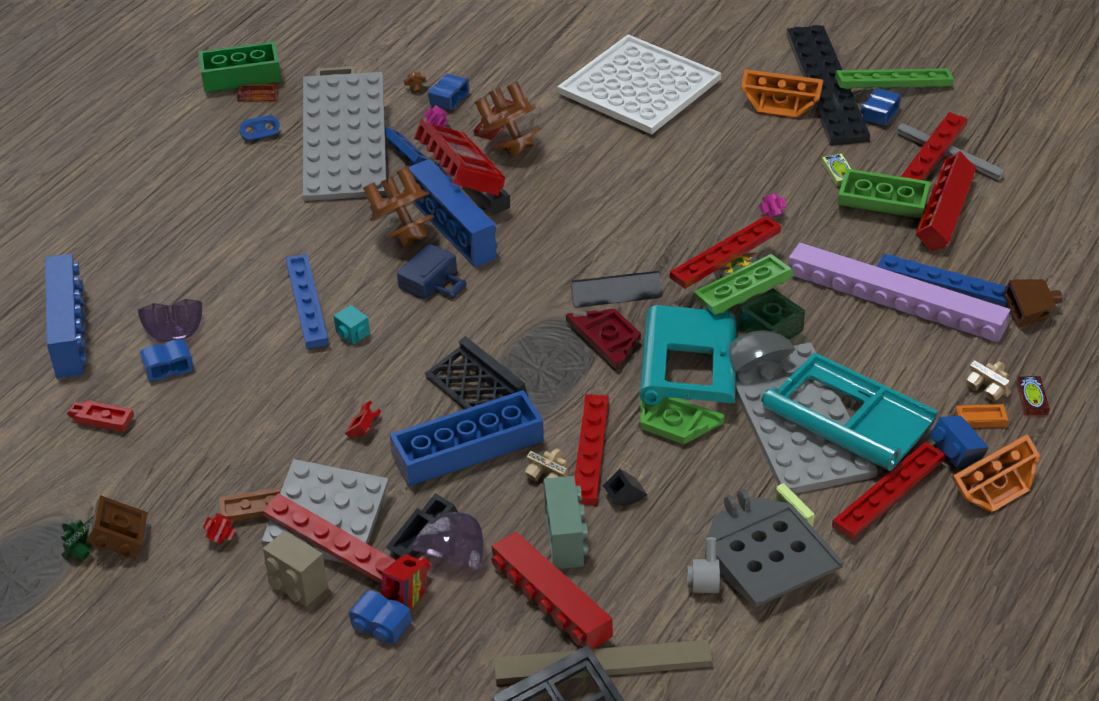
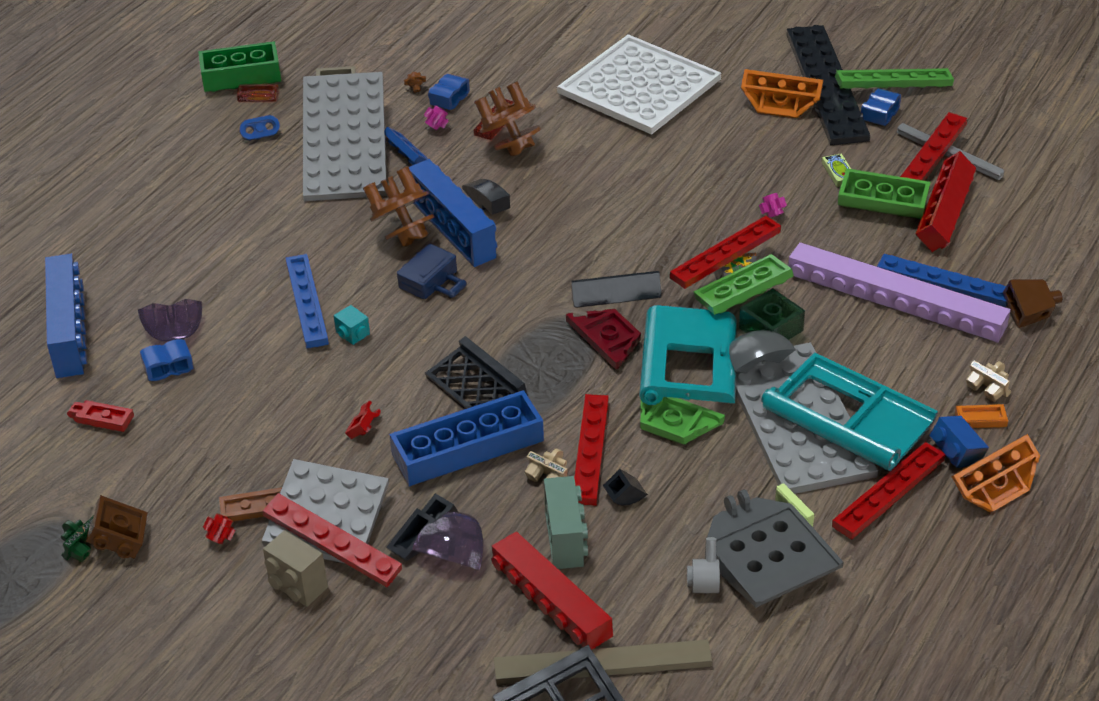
blue brick [349,590,412,643] -> none
red torso [382,555,431,611] -> none
red window [414,118,505,196] -> none
tile [1016,376,1050,415] -> none

